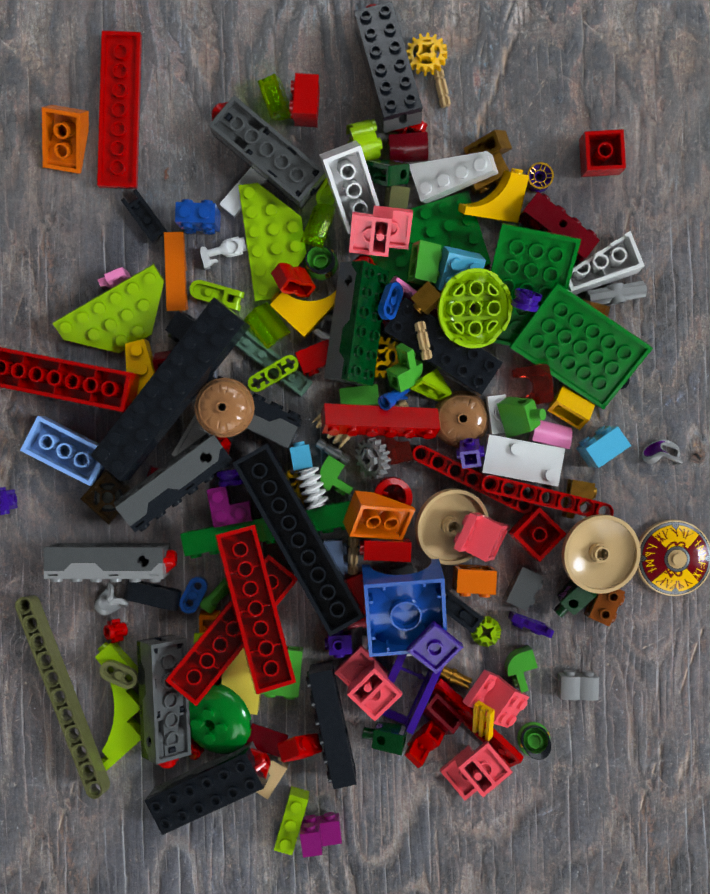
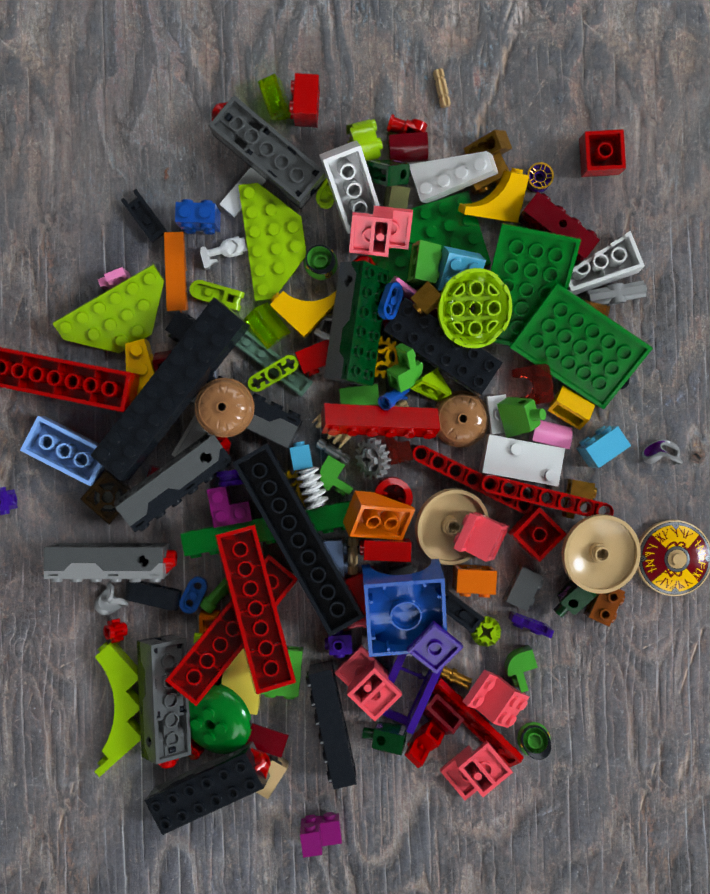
olive beam [15,595,110,799] -> none
orange slope [42,105,89,174] -> none
red plate [97,31,142,189] -> none
olive plate [99,660,138,689] -> none
red brick [271,263,316,297] -> none
lime arch [274,786,309,855] -> none
red brick [277,733,322,763] -> none
clear neon green brick [301,204,336,249] -> none
black piece [354,1,423,133] -> none
yellow gear [406,32,448,76] -> none
tan axle [414,321,433,360] -> none
dark purple brick [456,438,485,469] -> none
yellow tile [472,700,495,741] -> none
dark purple wheel [511,288,542,312] -> none
light grey brick [557,670,599,701] -> none

